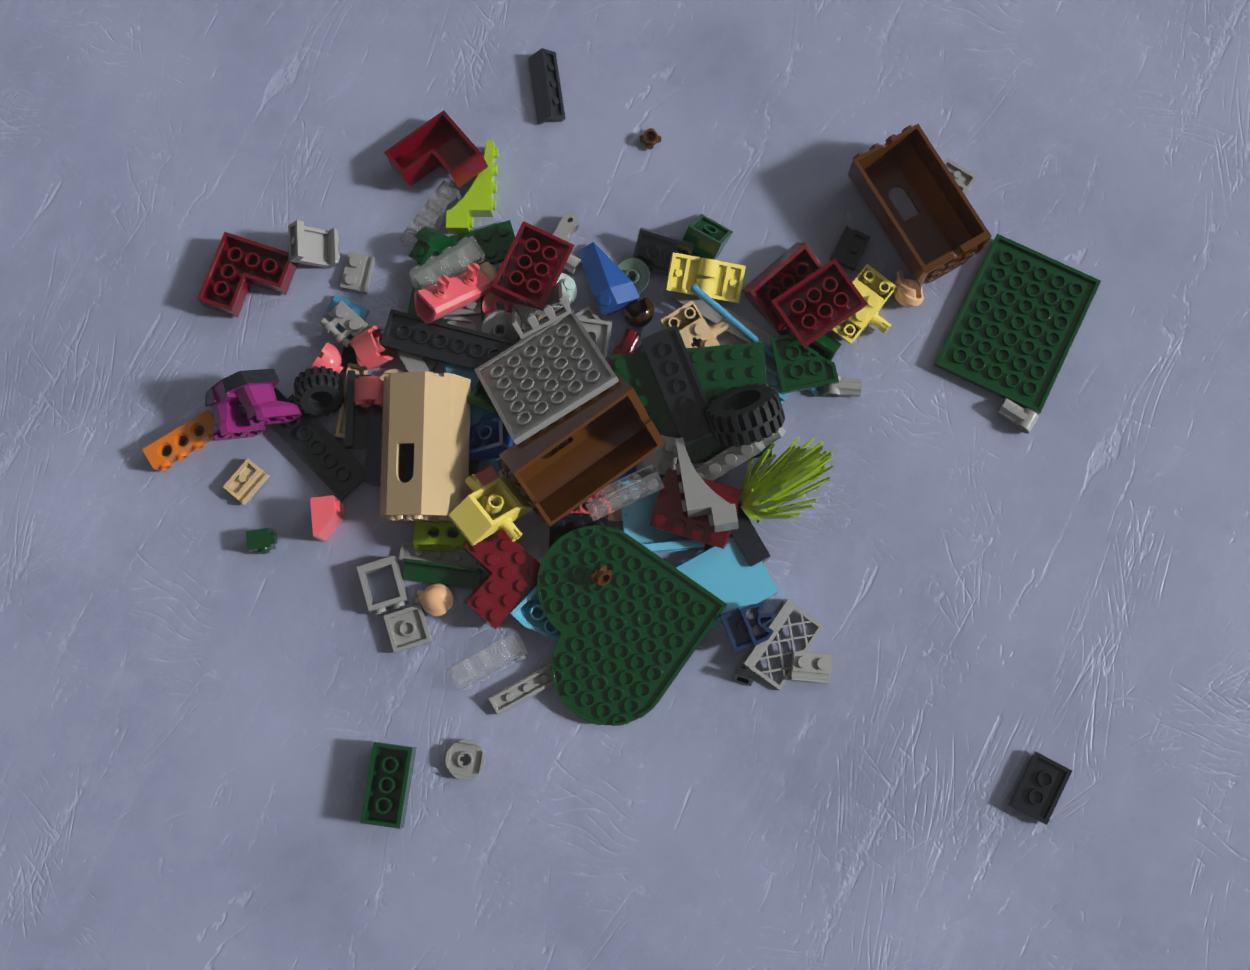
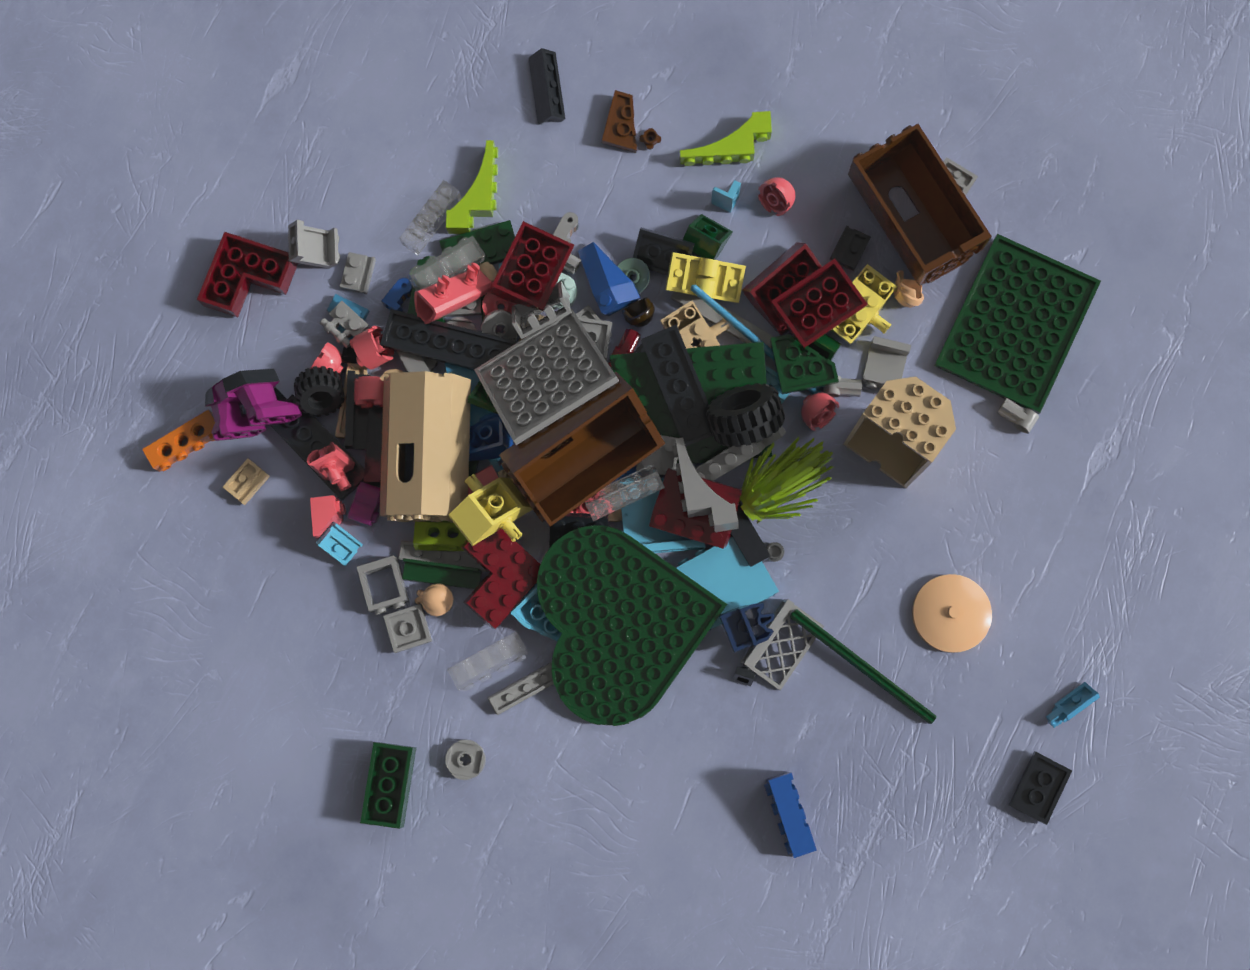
dark green brick [246,528,278,554] -> none
dark red piece [384,110,488,188] -> none
dark green brick [408,227,452,266] -> none
reddish brown plate [590,565,612,586] -> none
light grey plate [790,651,832,683] -> none
none -> coral piece [307,442,355,491]
none -> medium azure plate [316,521,363,566]
none -> magenta brick [347,482,380,527]
none -> blue leg [381,278,413,312]
none -> reddish brown wing [601,90,637,153]
none -> lime arch [680,111,772,166]
none -> medium azure panel [711,180,741,213]
none -> coral cylinder [758,177,796,216]
none -> blue wedge [764,772,817,858]
none -> flat silver plate [766,542,784,562]
none -> dark green axle [790,609,937,724]
none -> coral cylinder [801,392,839,431]
none -> tan panel [843,376,956,488]
none -> light grey panel [862,336,911,389]
none -> light nougat dish [912,574,992,653]
none -> dark azure hinge [1046,682,1100,728]

